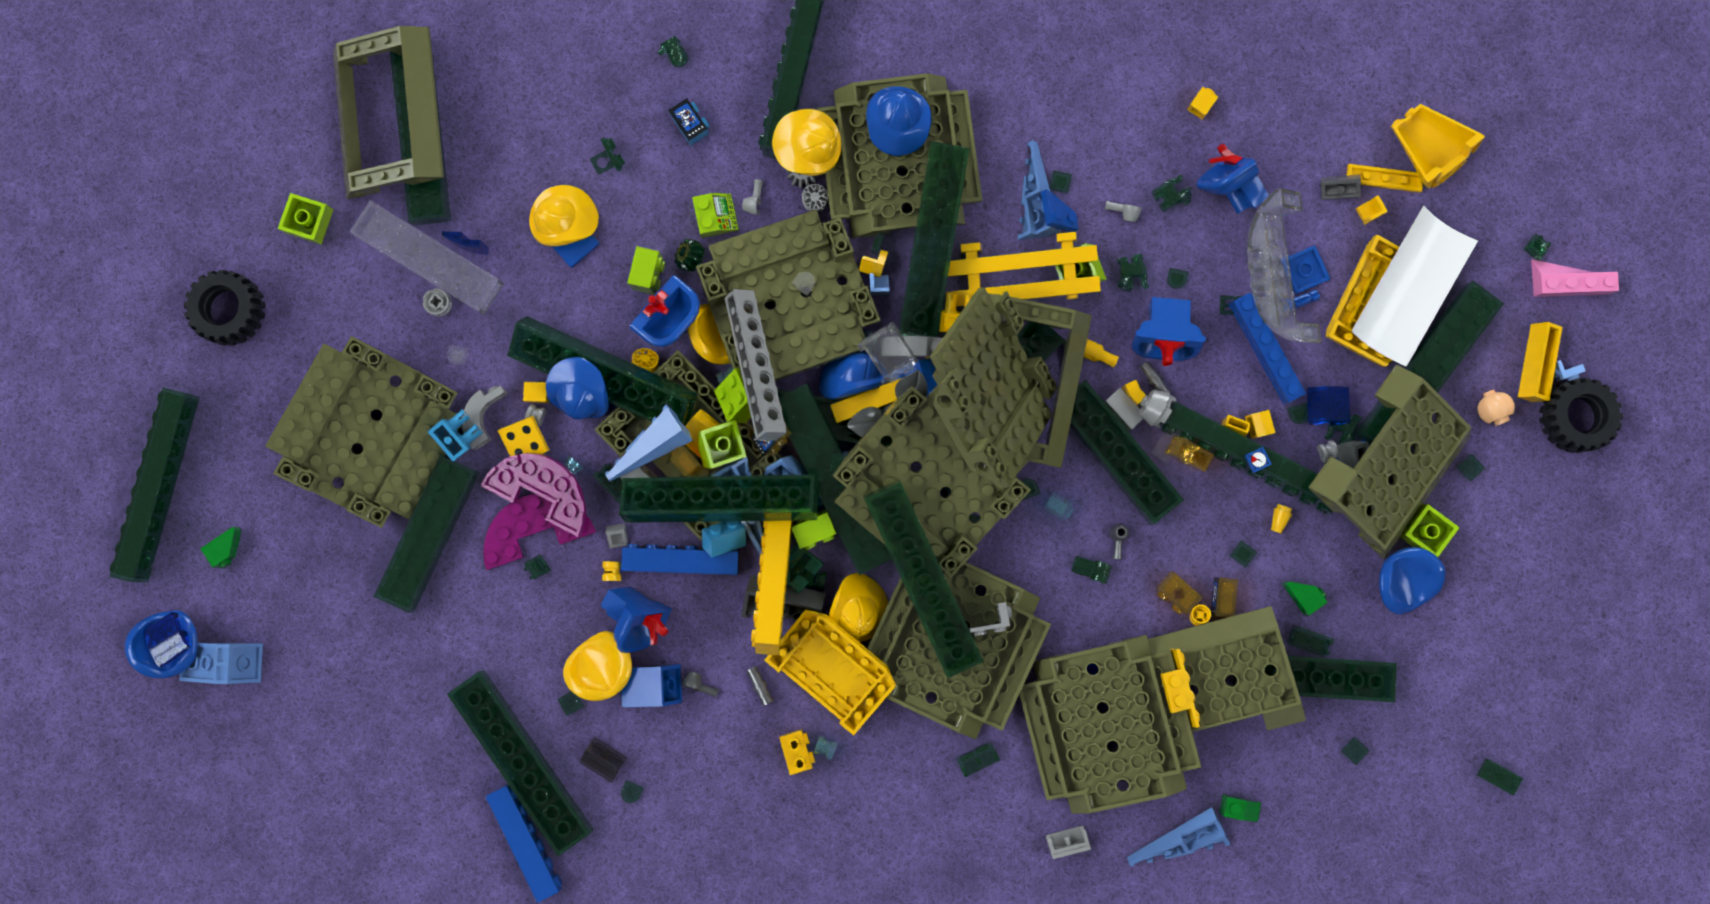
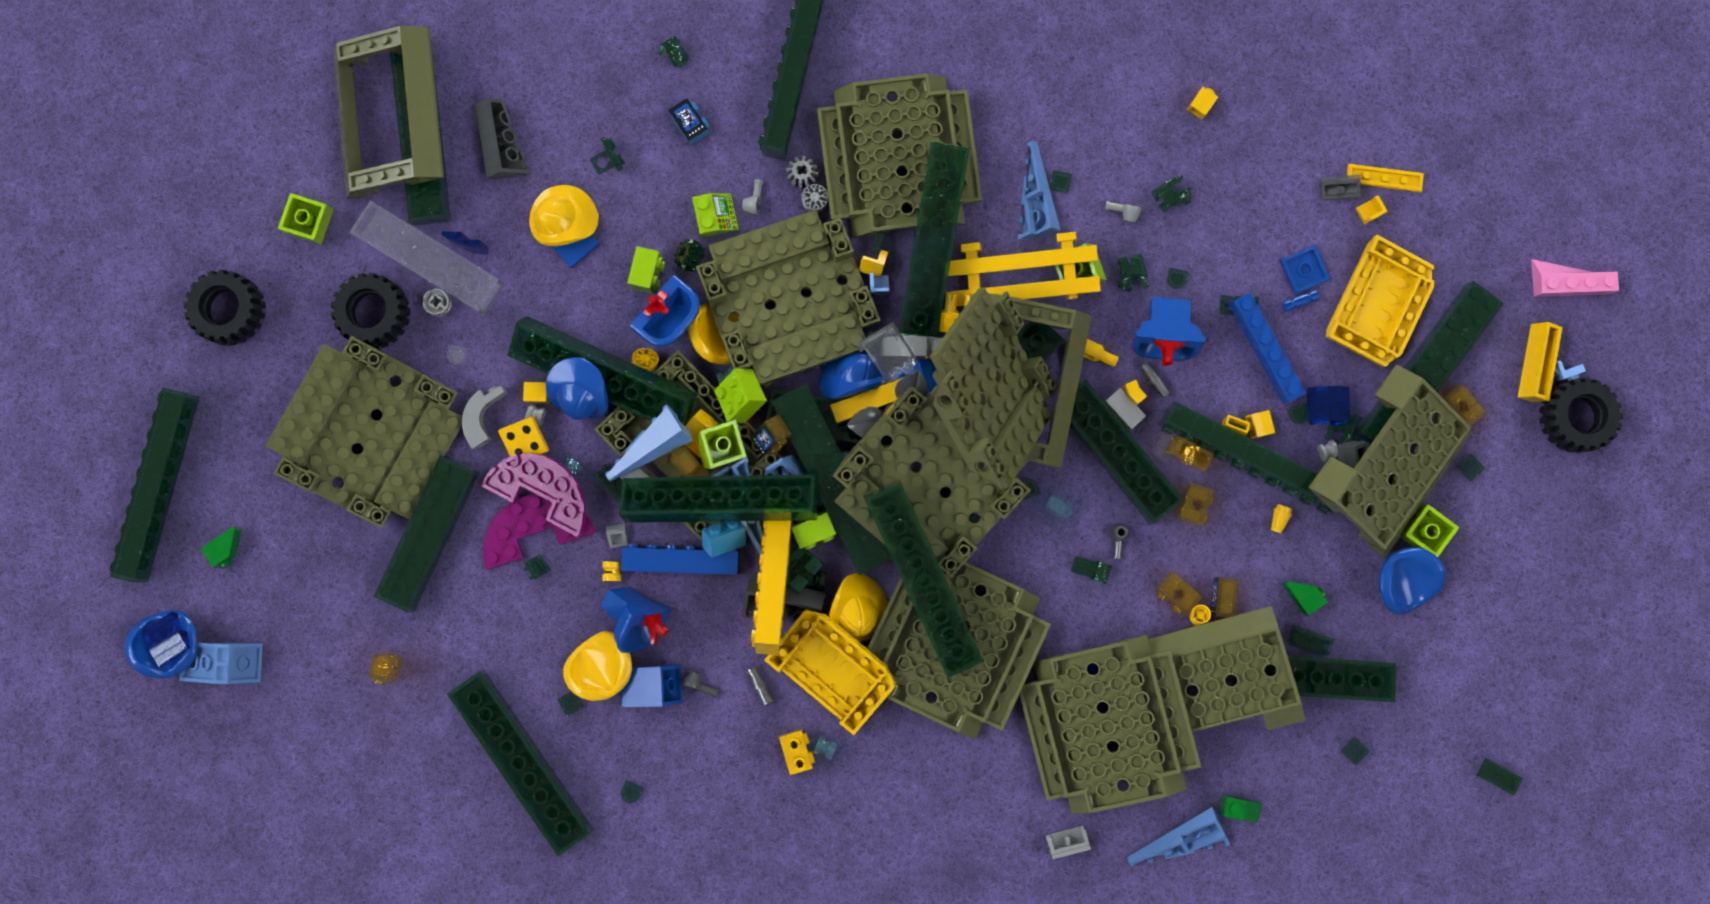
dark azure brick [428,409,483,462] -> none
blue brick [485,784,562,903] -> none
clear smoke panel [580,737,627,783] -> none
light grey brick [725,289,786,440] -> none
yellow piece [772,109,841,176] -> none
clear tile [792,272,815,295] -> none
blue piece [866,86,932,156] -> none
hinge [956,741,1000,778] -> none
light grey bracket [969,602,1012,636] -> none
blue wing [1041,189,1079,232] -> none
light grey cone [1139,390,1176,428] -> none
yellow bracket [1160,649,1200,728] -> none
blue piece [1196,143,1270,214] -> none
tile [1229,541,1257,568] -> none
tile [1244,447,1272,473] -> none
clear slope [1247,188,1322,344] -> none
white sticker [1352,206,1478,366] -> none
yellow cone [1391,104,1485,189] -> none
light nougat plant [1477,389,1515,426] -> none
tile [1523,234,1551,261] -> none
none -> black tyre [331,273,410,349]
none -> clear yellow brick [368,653,404,685]
none -> dark grey wedge [474,98,531,179]
none -> clear yellow brick [1176,482,1215,527]
none -> clear yellow brick [1442,384,1487,427]

